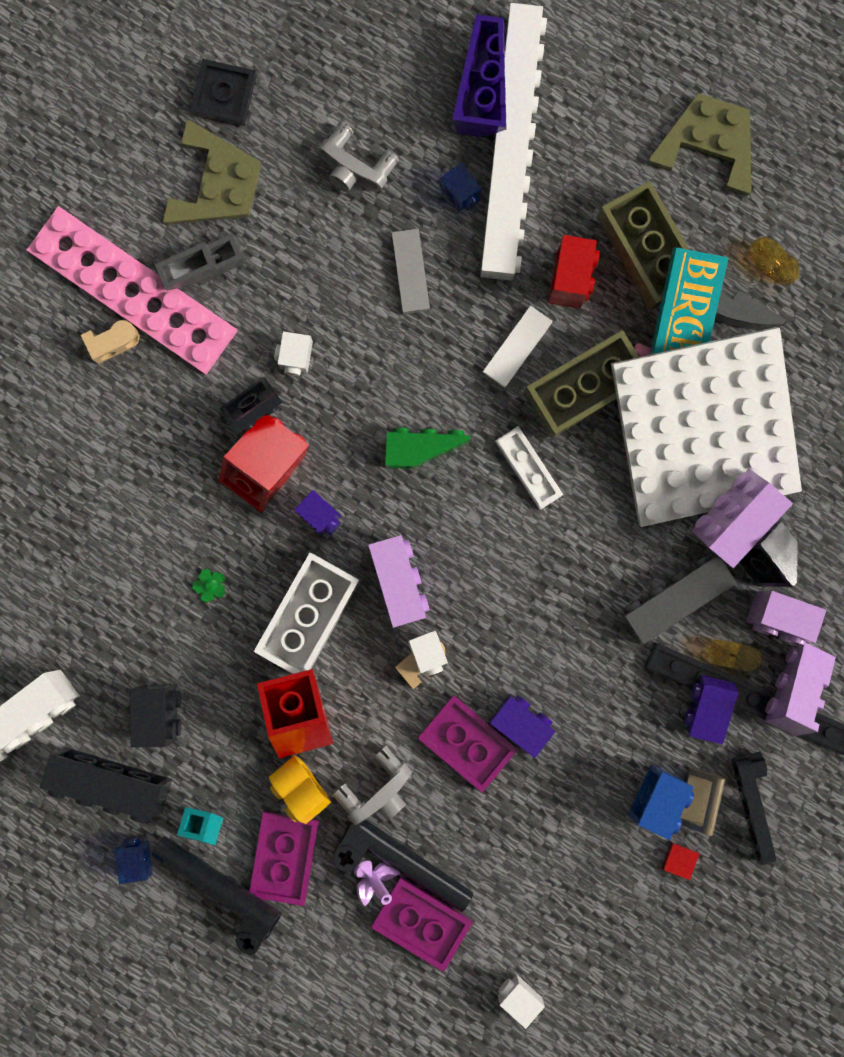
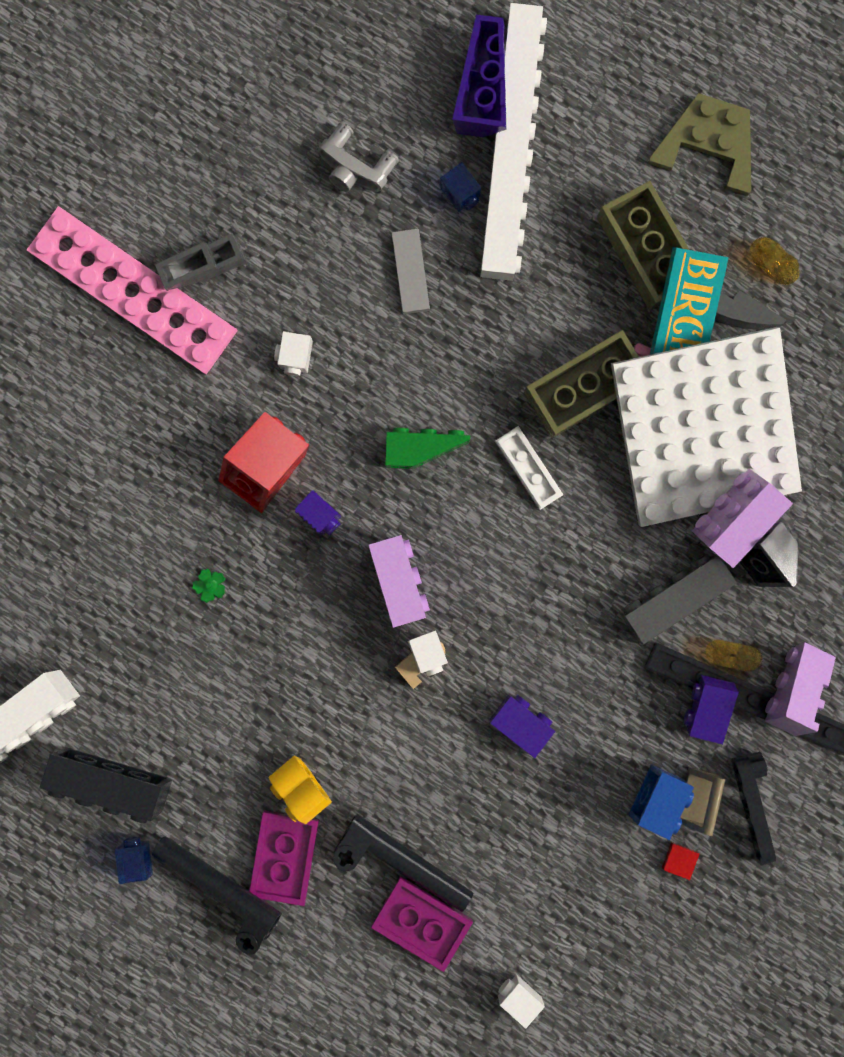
tan leg [81,320,140,364] -> none
black brick [130,684,182,747] -> none
olive wing [163,120,261,225] -> none
teal brick [177,807,223,846] -> none
black plate [190,59,257,126] -> none
black plate [220,377,283,435] -> none
white brick [254,553,361,674] -> none
red slope [257,669,334,759] -> none
light grey connector [332,746,413,825] -> none
lavender plant [354,860,400,906] -> none
magenta plate [418,694,518,793] -> none
white tile [483,306,553,389] -> none
red brick [548,235,600,309] -> none
lavender brick [746,591,826,646] -> none

